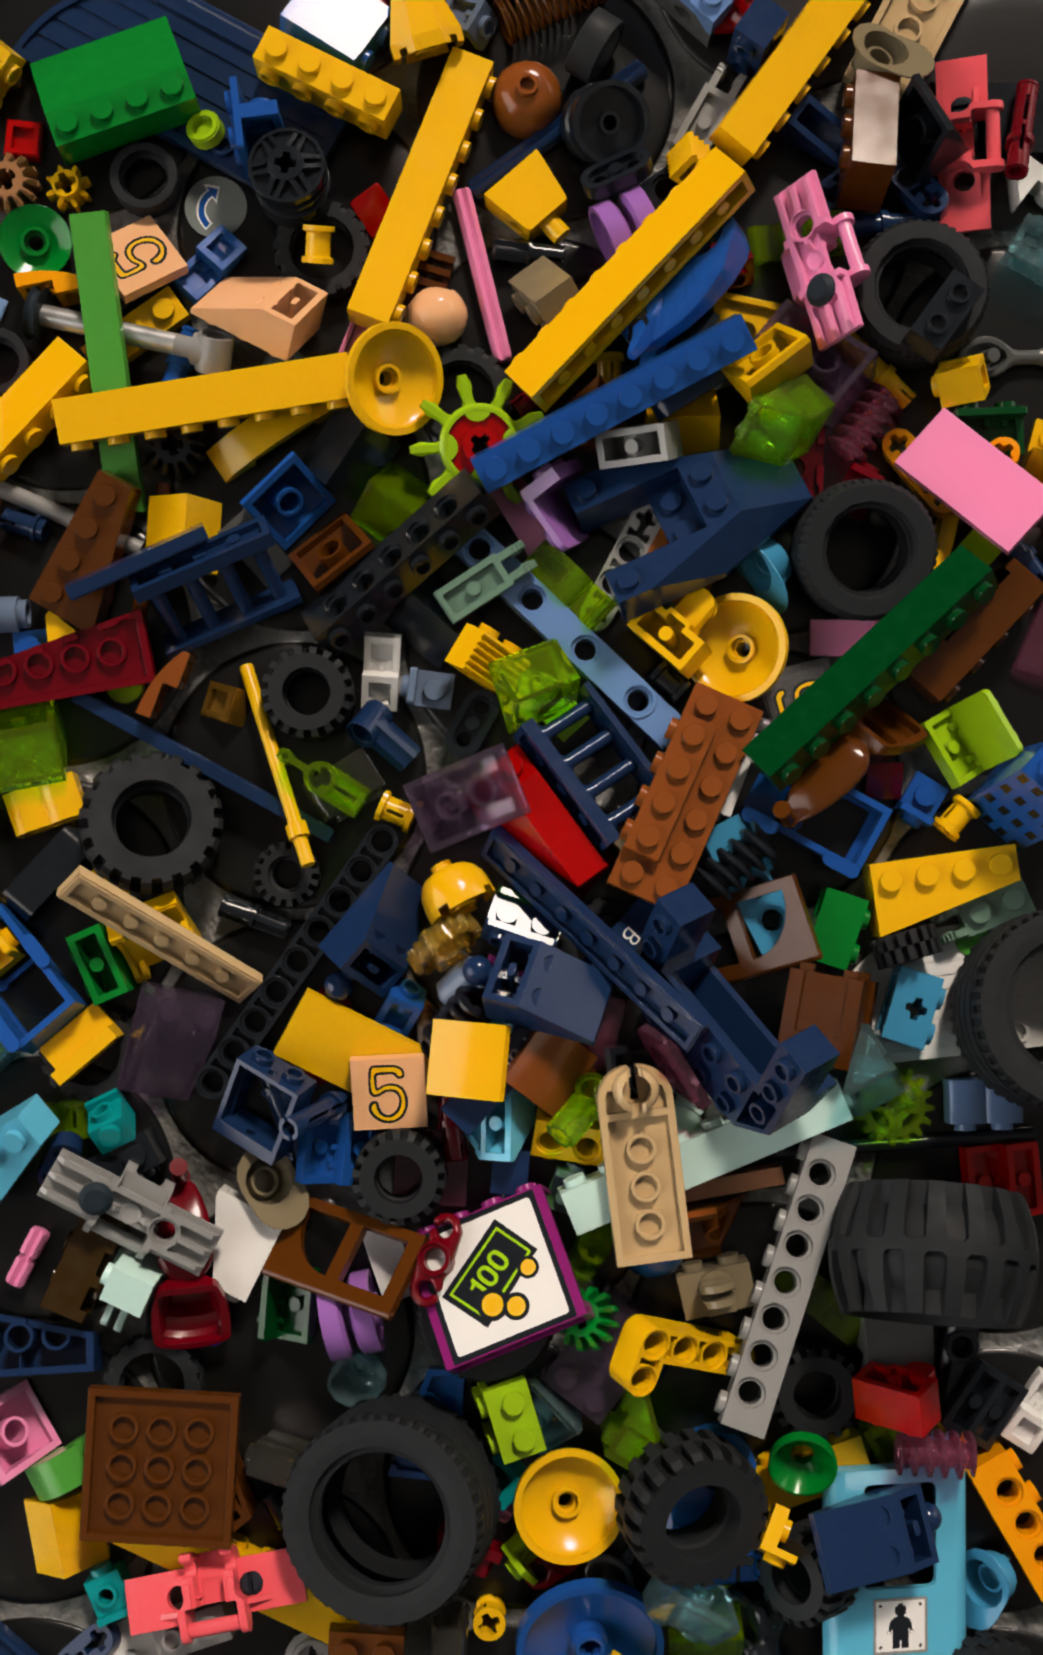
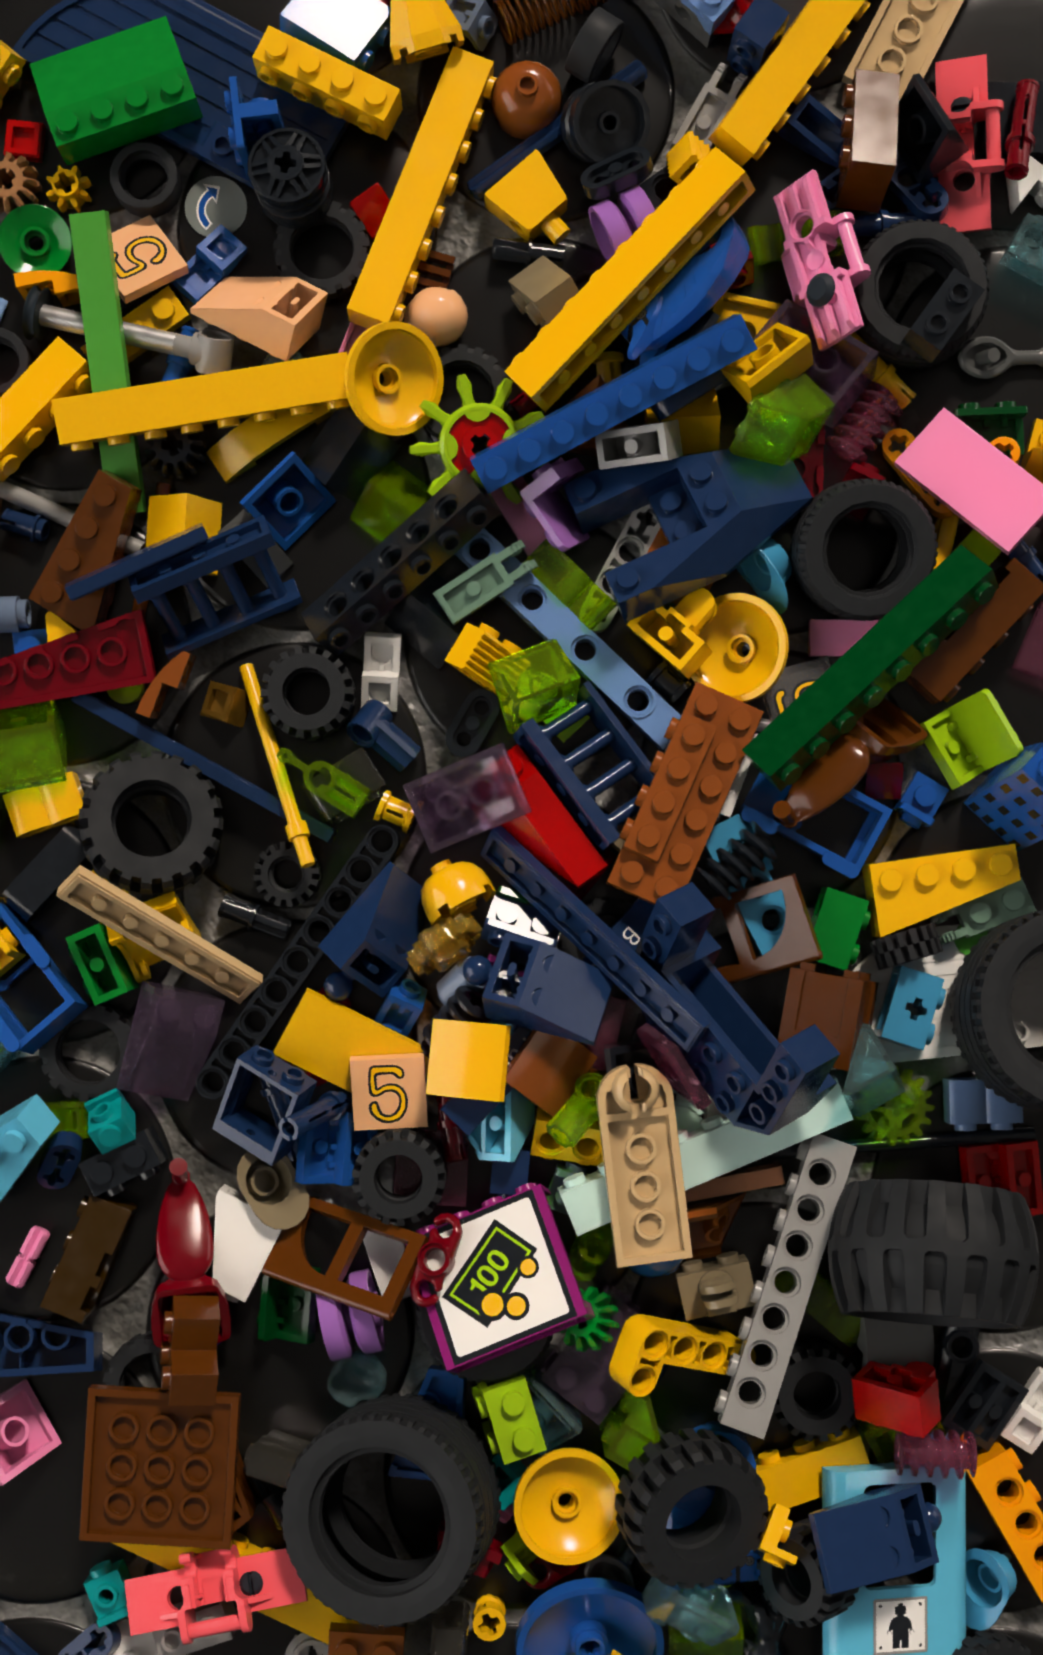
yellow slope [23,1487,111,1579] -> none
bright green brick [24,1432,86,1501] -> none
light grey piece [37,1148,224,1276] -> none
yellow panel [40,1003,124,1086] -> none
light aqua brick [99,1247,166,1333] -> none
lime tile [186,110,225,150] -> none
reddish brown slope [288,511,375,596] -> none
yellow bush [301,224,335,265] -> none
sand blue bracket [401,667,455,711] -> none
bright pink axle [453,187,512,364] -> none
green piece [768,1431,838,1496] -> none
dark tan piece [851,22,935,78] -> none
yellow brick [931,353,991,409] -> none
yellow bush [933,794,981,842] -> none
none -> reddish brown brick [160,1295,220,1406]

